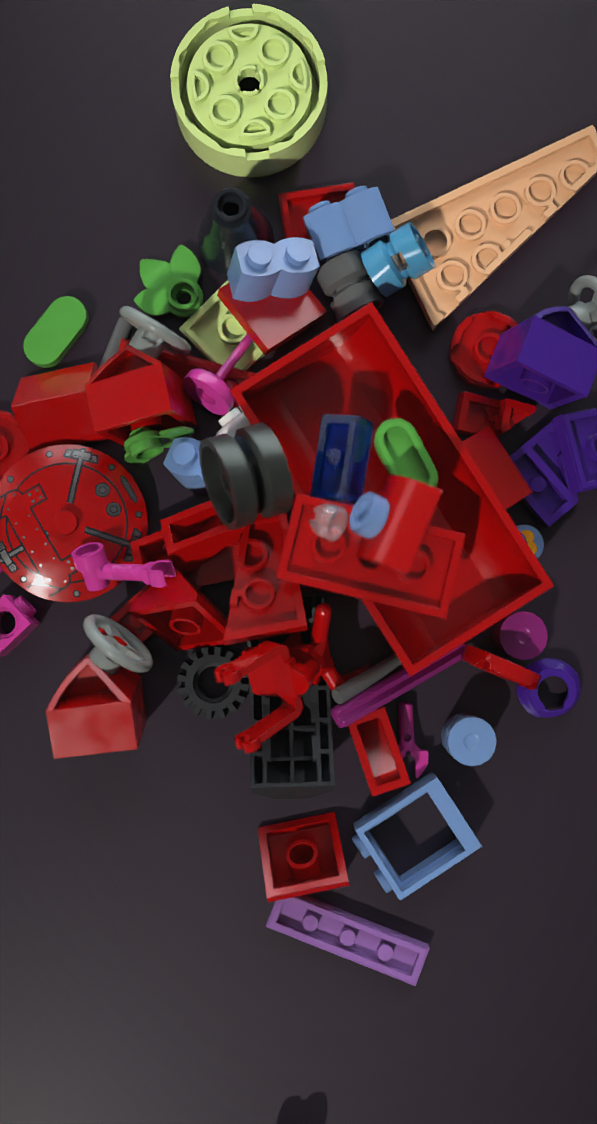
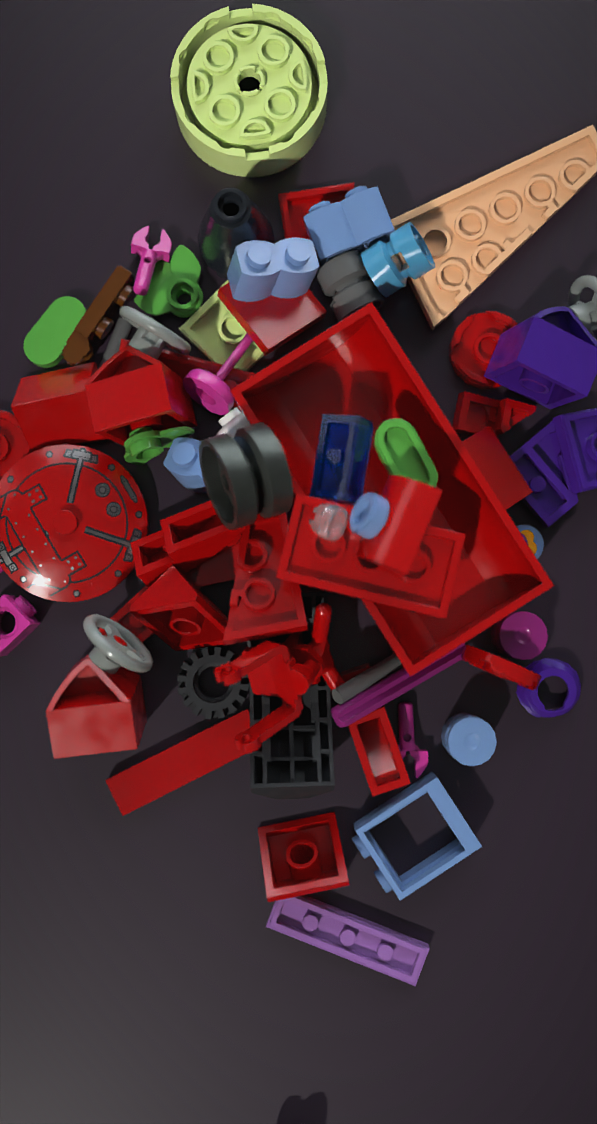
dark pink brick [71,542,176,591] -> none
none -> reddish brown hinge [62,265,135,367]
none -> red tile [105,708,250,816]
none -> dark pink bar [131,226,172,296]

